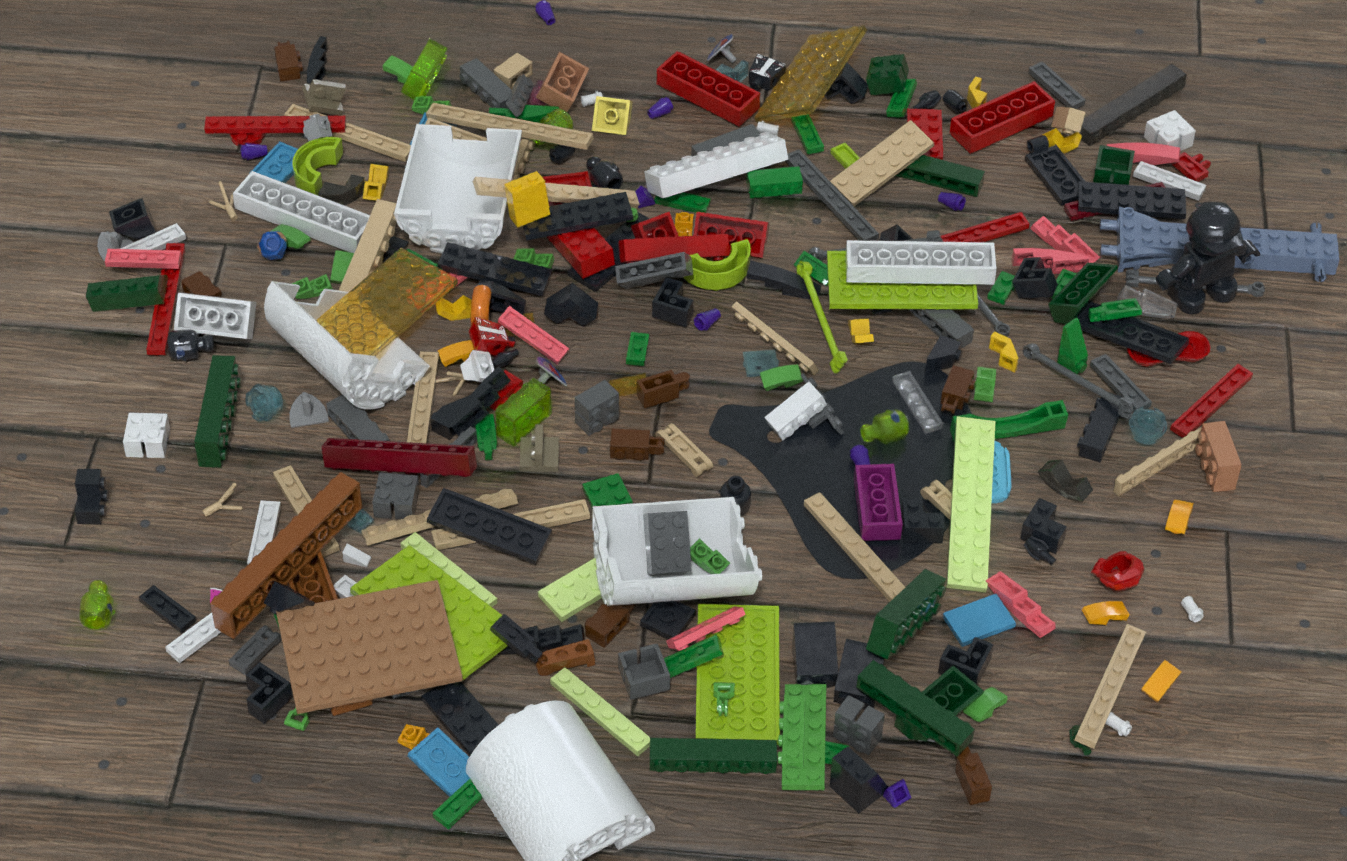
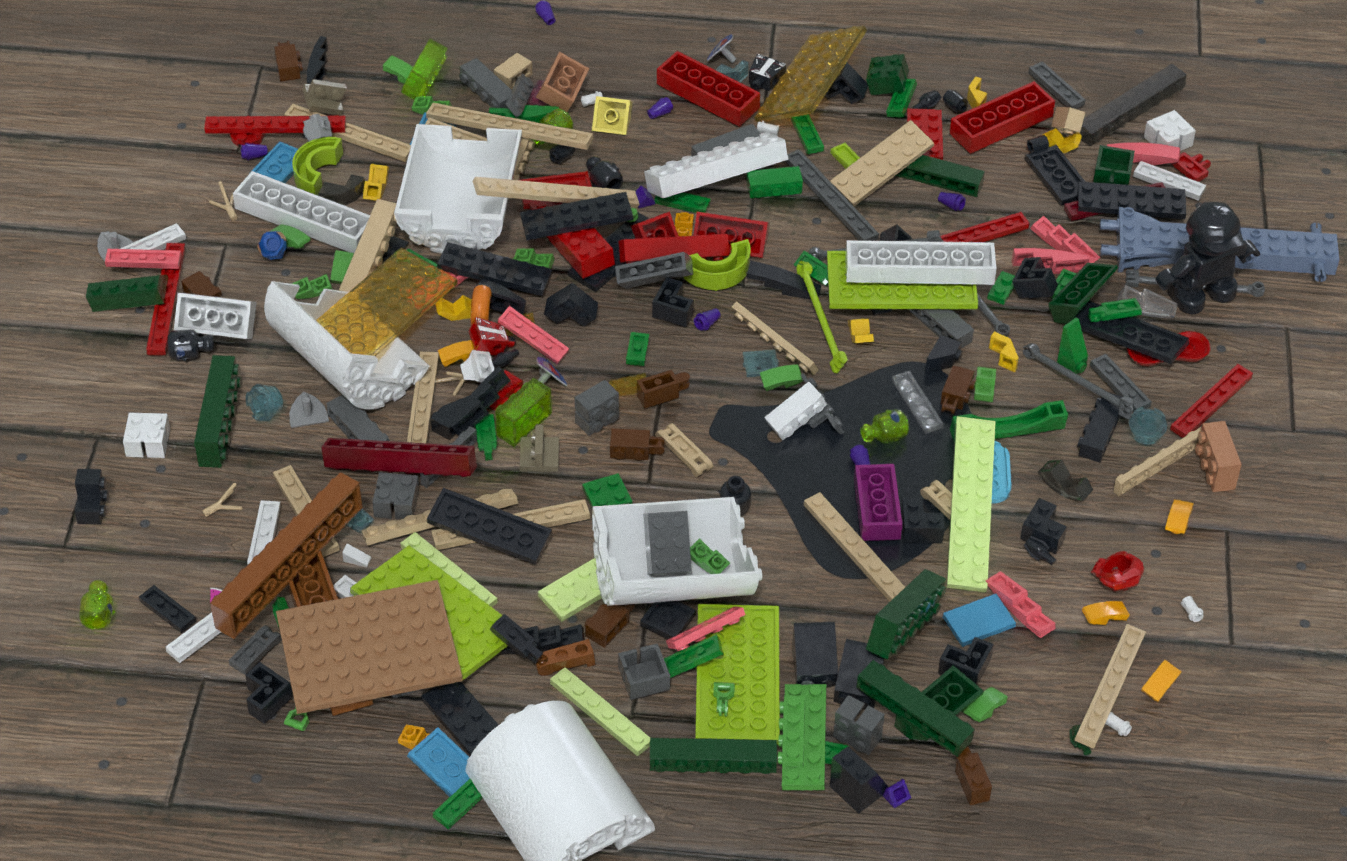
black slope [109,198,156,239] -> none
black slope [264,581,315,615] -> none
yellow brick [504,171,550,228] -> none

